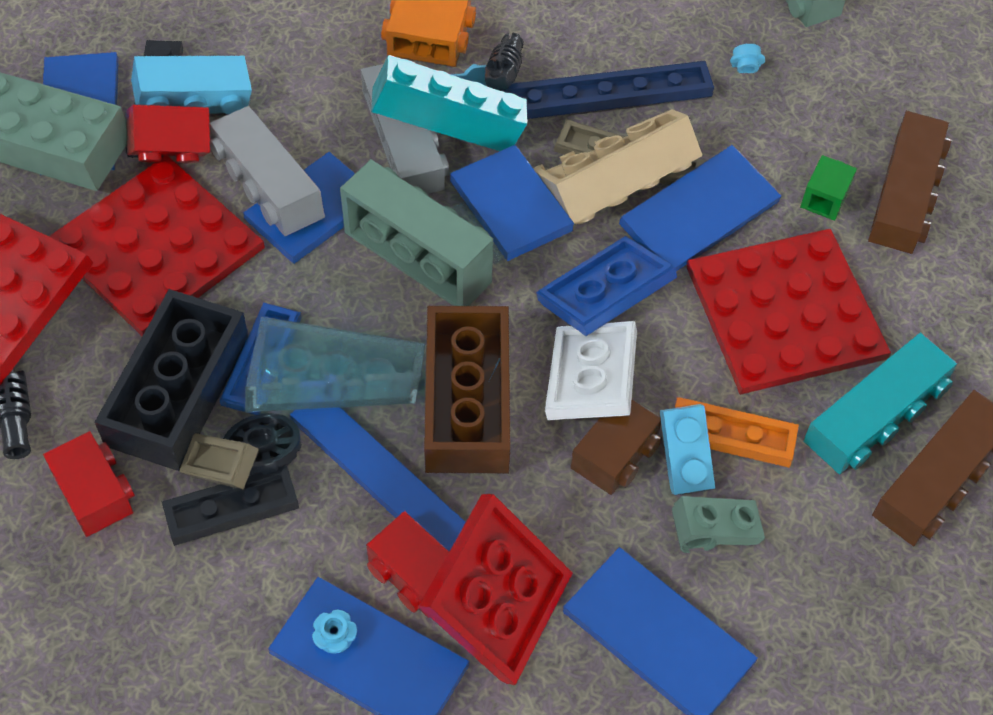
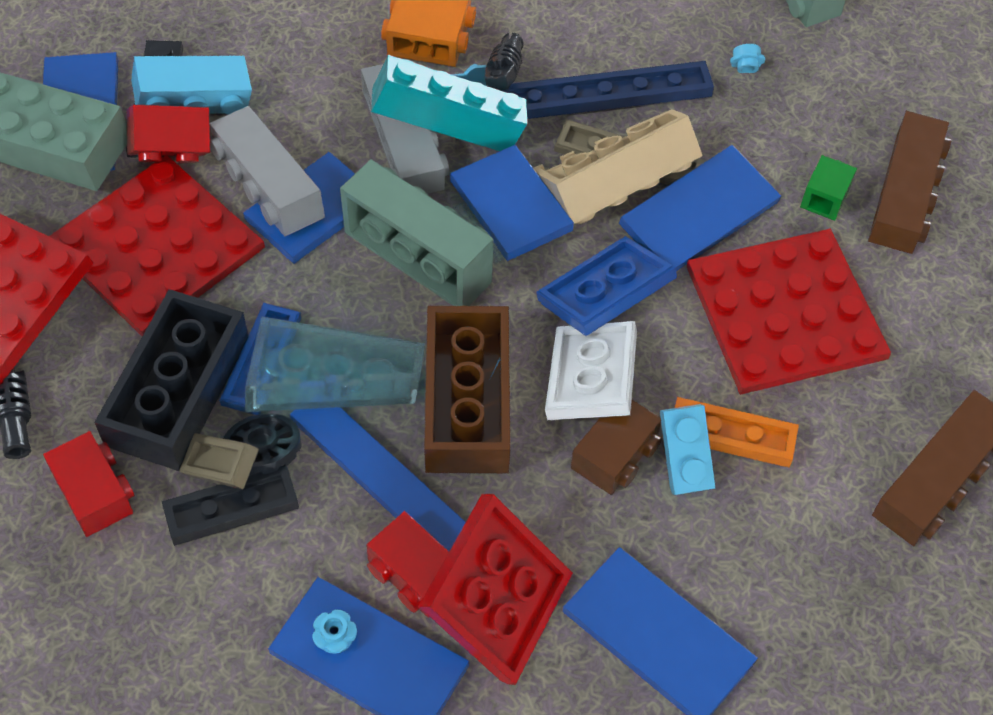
sand green plate [672,496,765,553] -> none
teal brick [803,332,957,475] -> none

